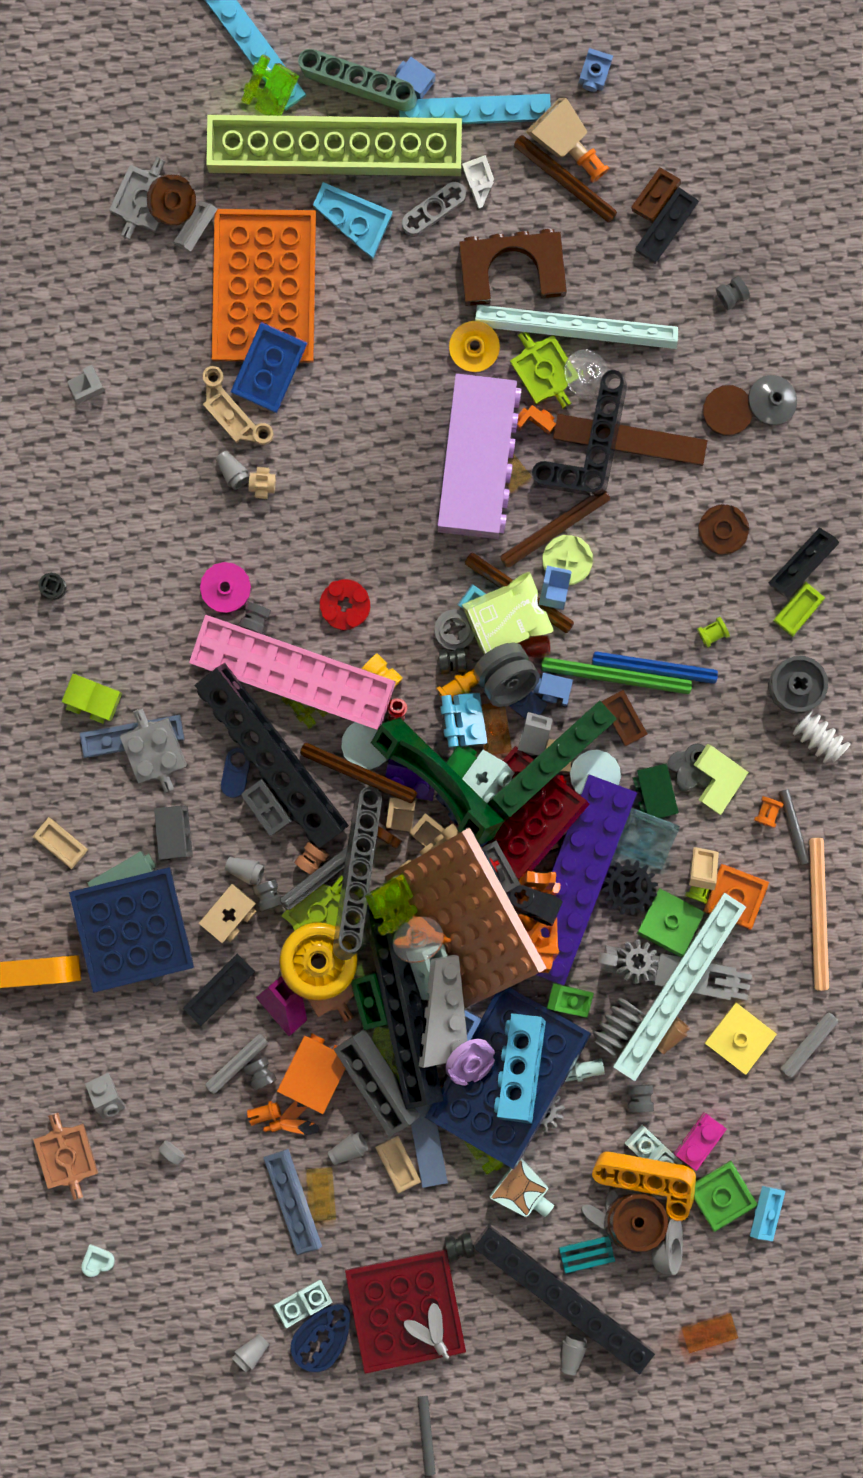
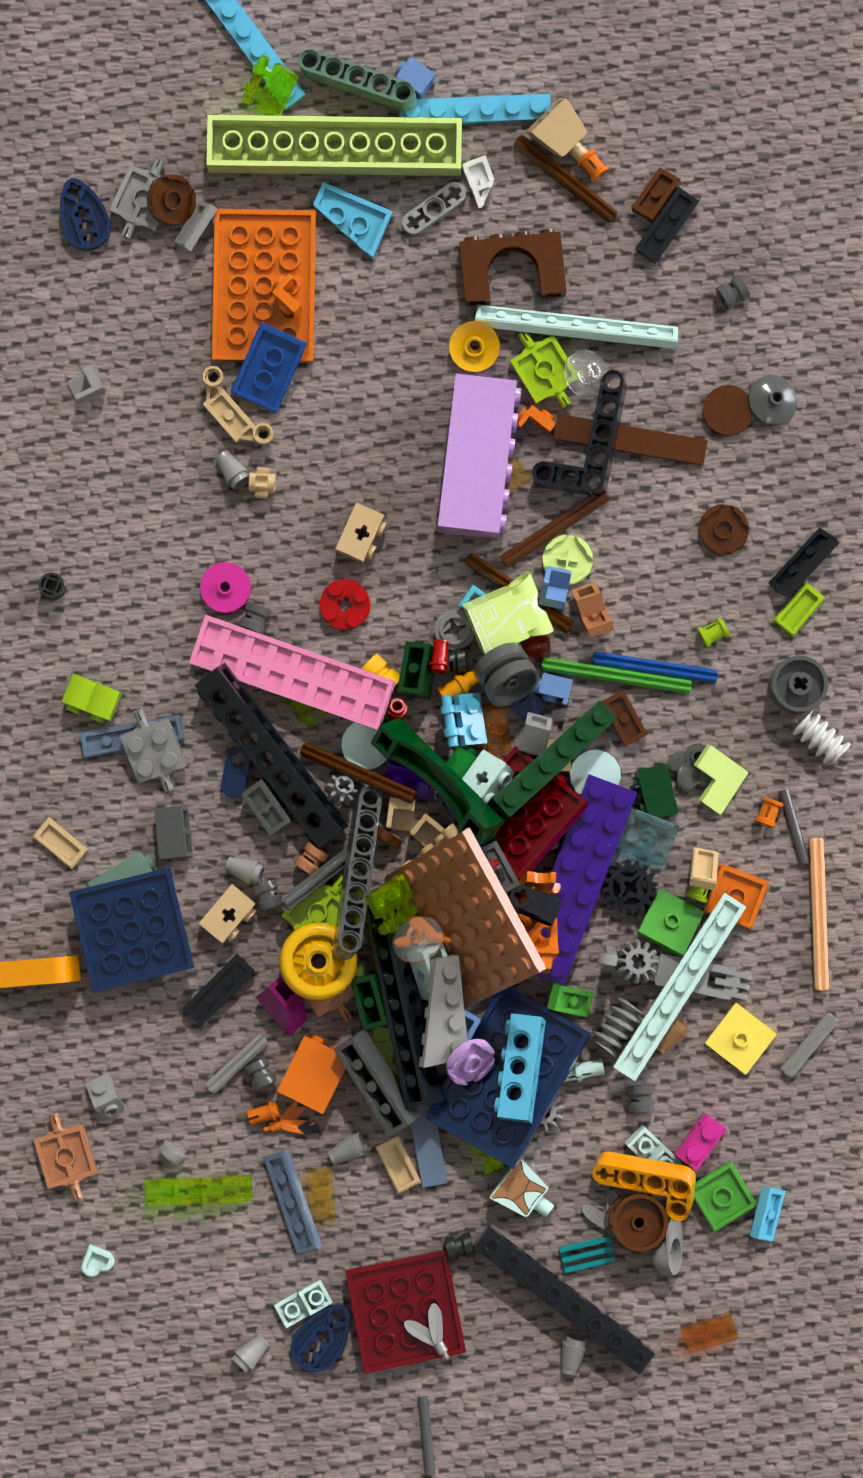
medium blue brick [578,48,613,92] -> none
none -> dark blue piece [60,178,111,251]
none -> clear neon green slope [144,1175,253,1206]
none -> orange bracket [272,274,302,318]
none -> light grey gear [324,774,358,807]
none -> tan brick [336,502,387,564]
none -> dark green brick [397,641,435,700]
none -> red pin [429,639,449,674]
none -> nougat brick [571,582,614,638]

